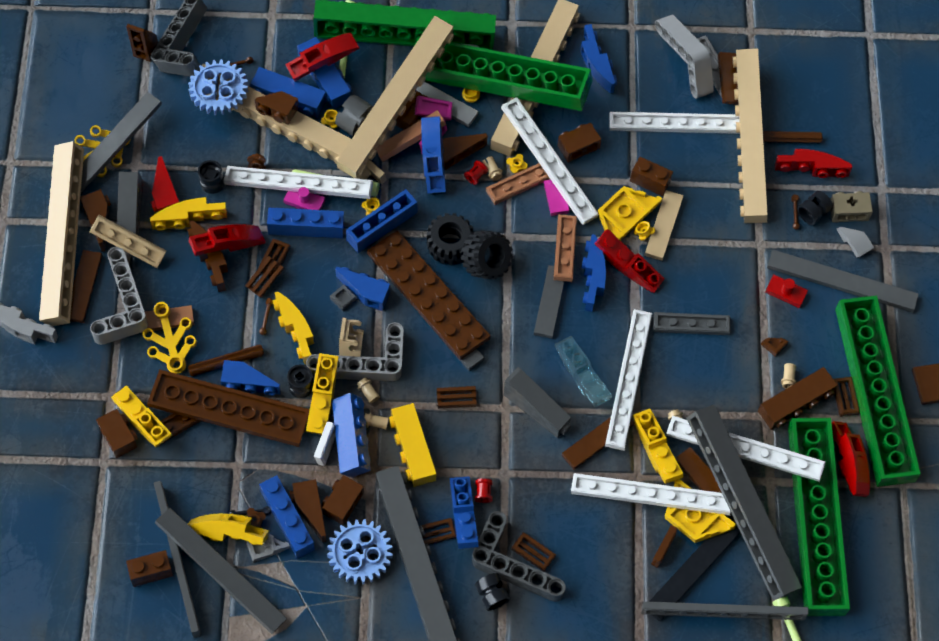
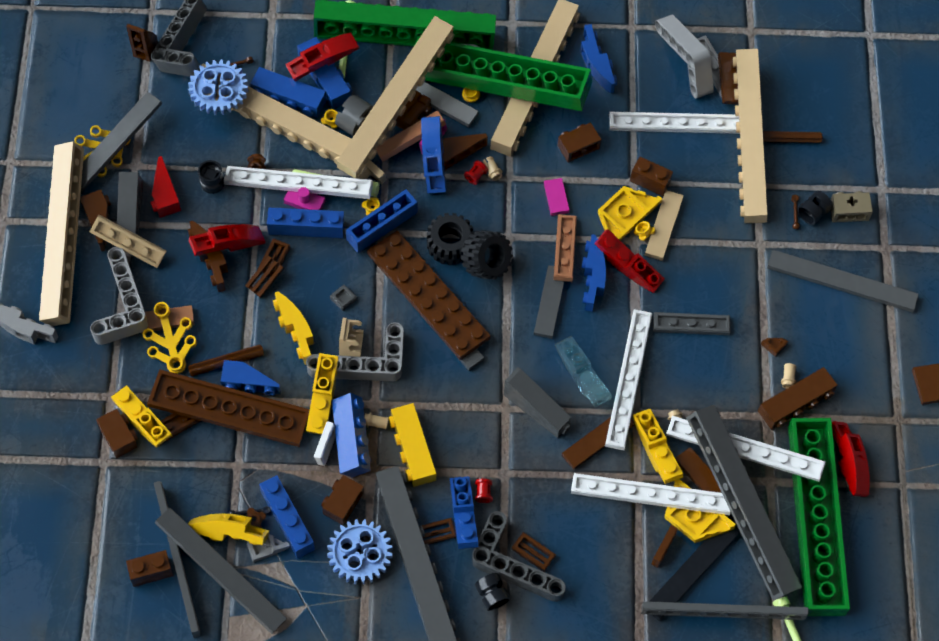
reddish brown tile [70,250,102,323] -> none
yellow slope [150,197,227,231] -> none
reddish brown slope [255,91,299,125] -> none
reddish brown hinge [259,298,273,335] -> none
black wheel [287,364,313,398] -> none
reddish brown slope [290,479,327,543] -> none
blue slope [335,266,391,311] -> none
tan pin [357,378,380,404] -> none
dark pink tile [415,96,453,121] -> none
reddish brown tile [437,386,477,408] -> none
nougat tile [486,163,550,205] -> none
white tile [501,97,599,225] -> none
yellow plate [506,154,528,173] -> none
red tile [765,274,808,308] -> none
red slope [774,149,852,178] -> none
reddish brown tile [834,377,860,417] -> none
green brick [835,295,921,487] -> none
light grey slope [837,227,874,258] -> none

